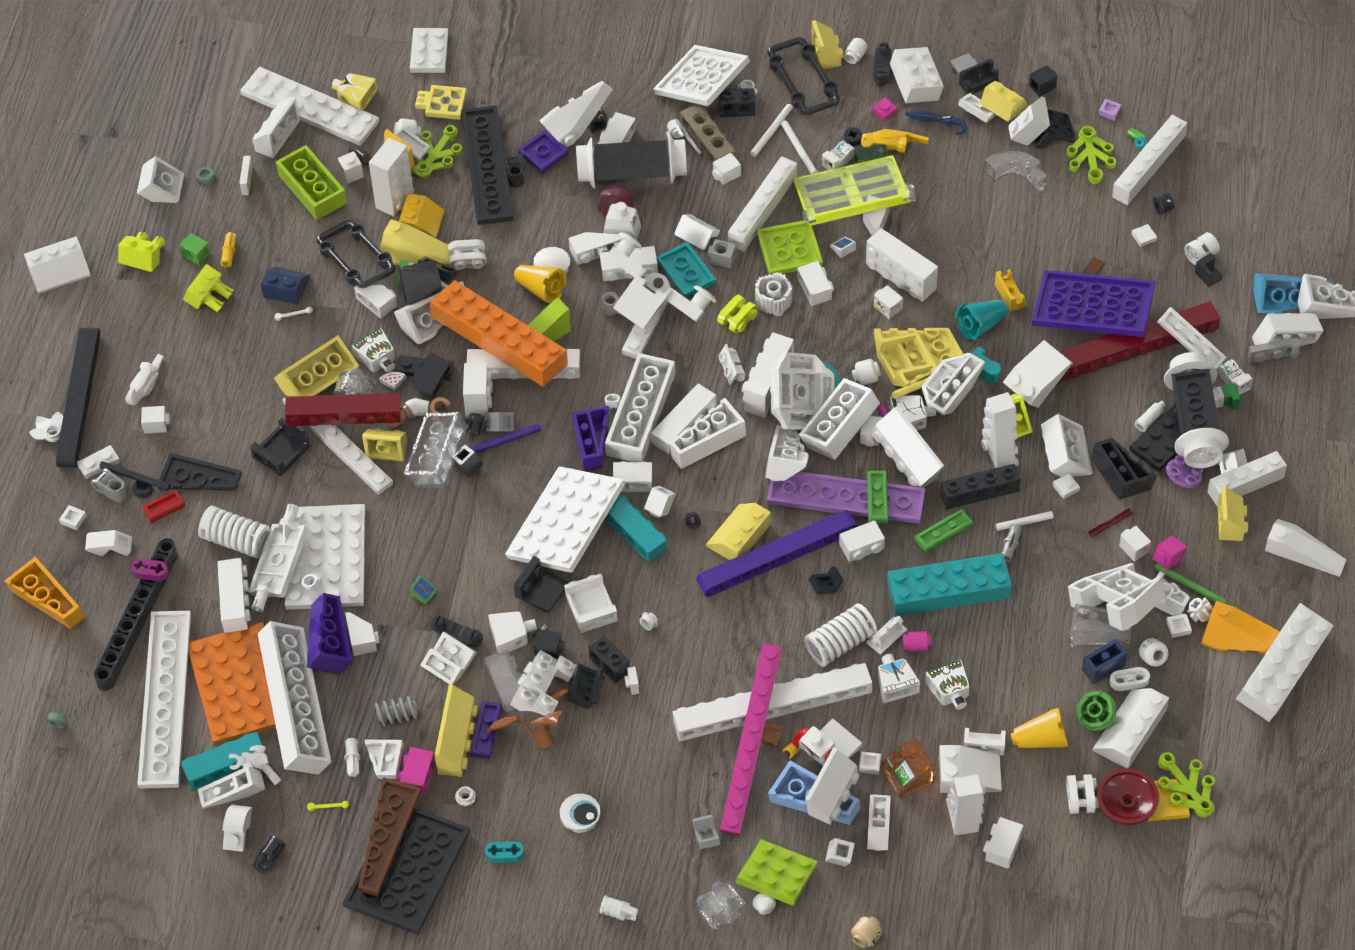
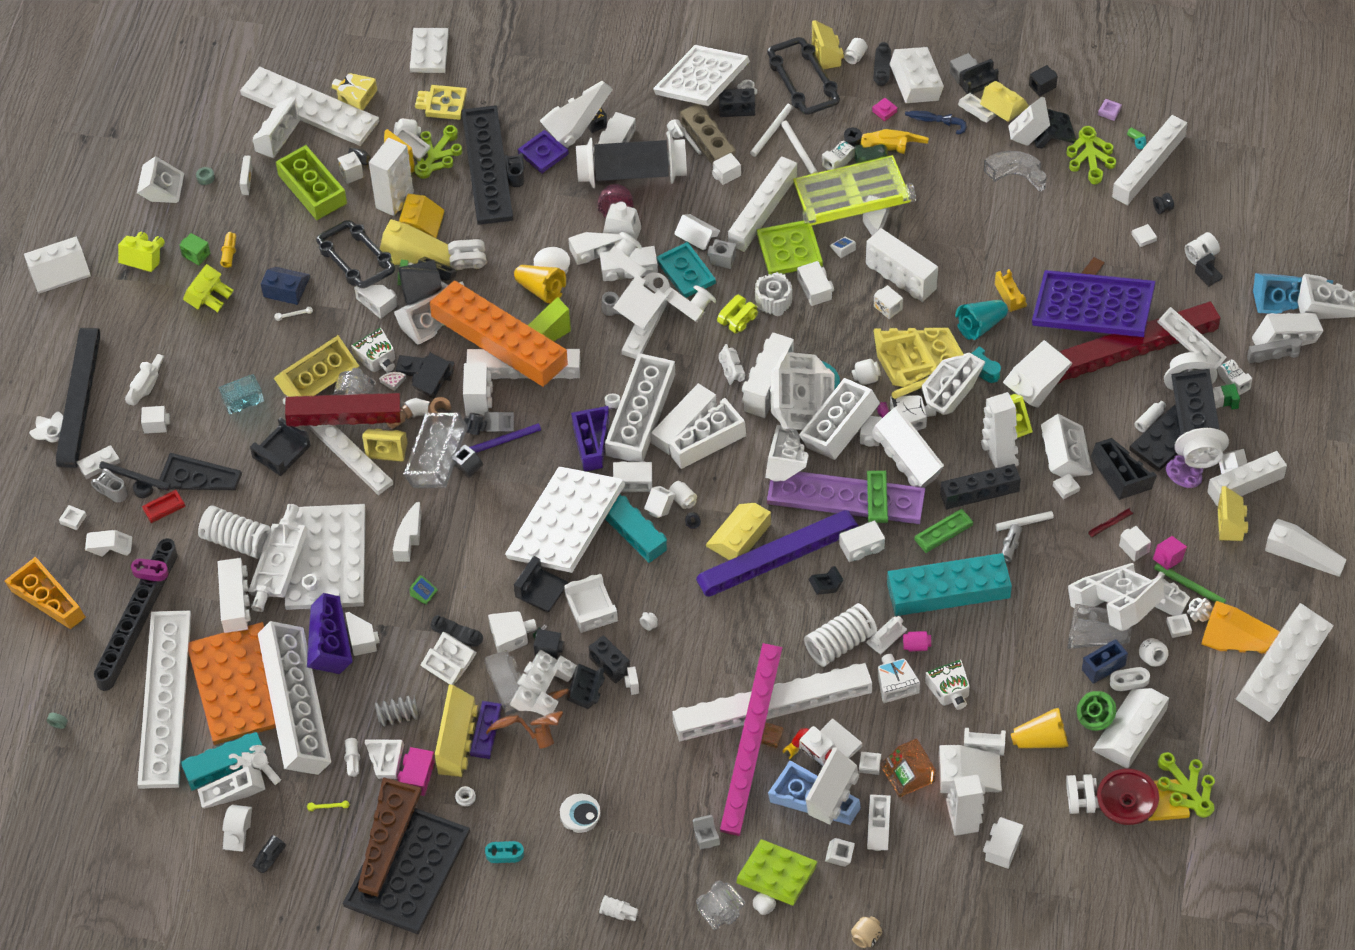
none -> clear light blue brick [218,374,264,414]
none -> white slope [393,502,422,562]
none -> white brick [669,481,697,509]

